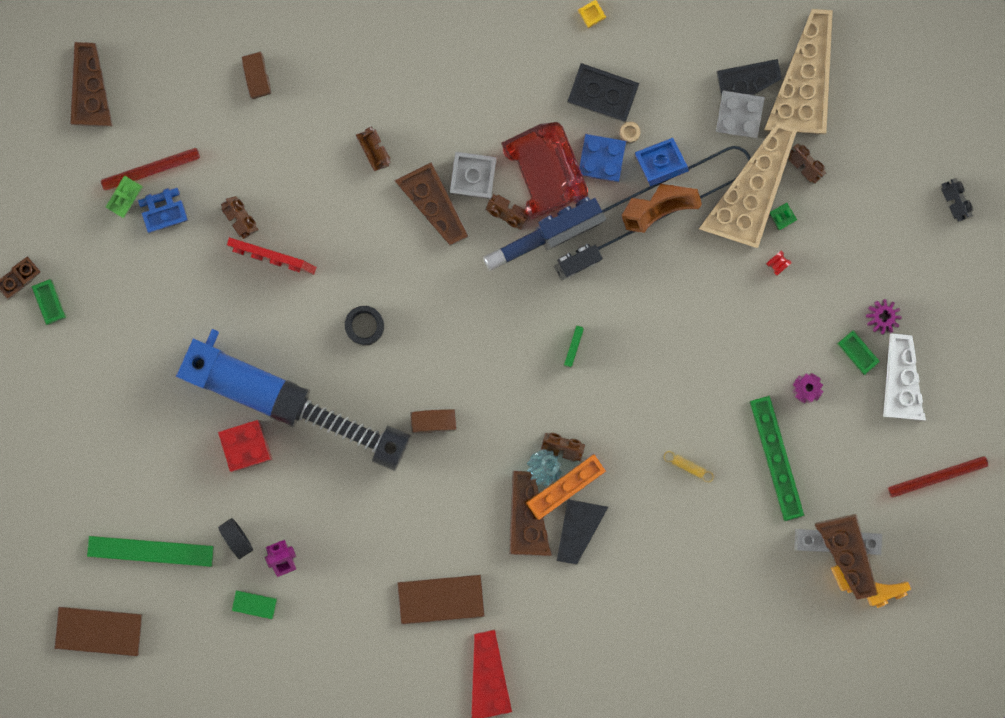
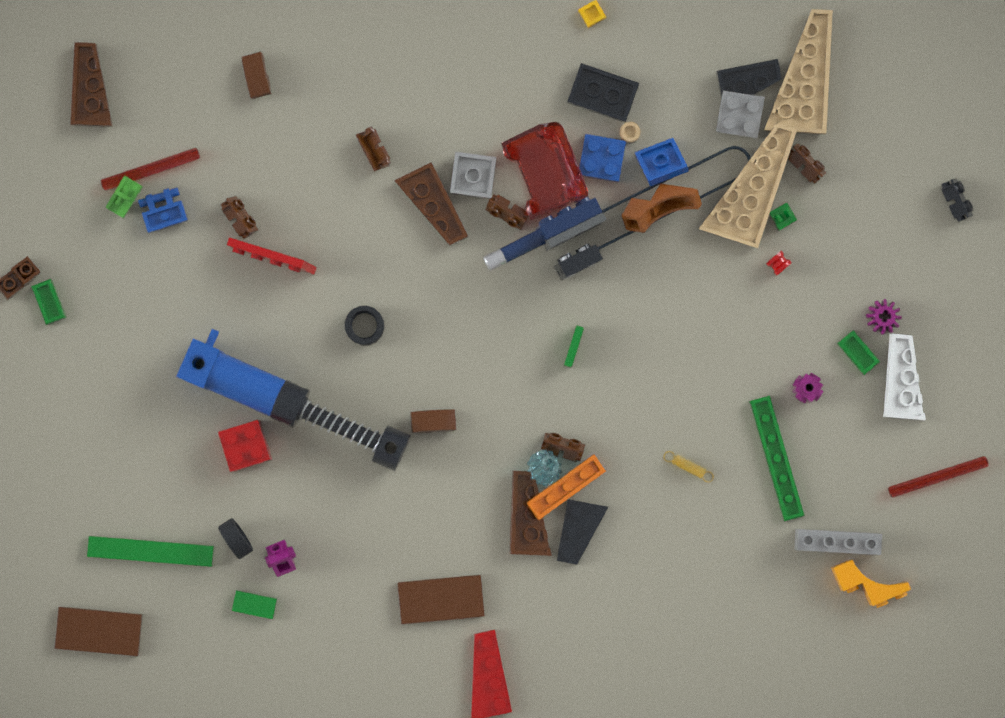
reddish brown wing [815,514,878,600] -> none

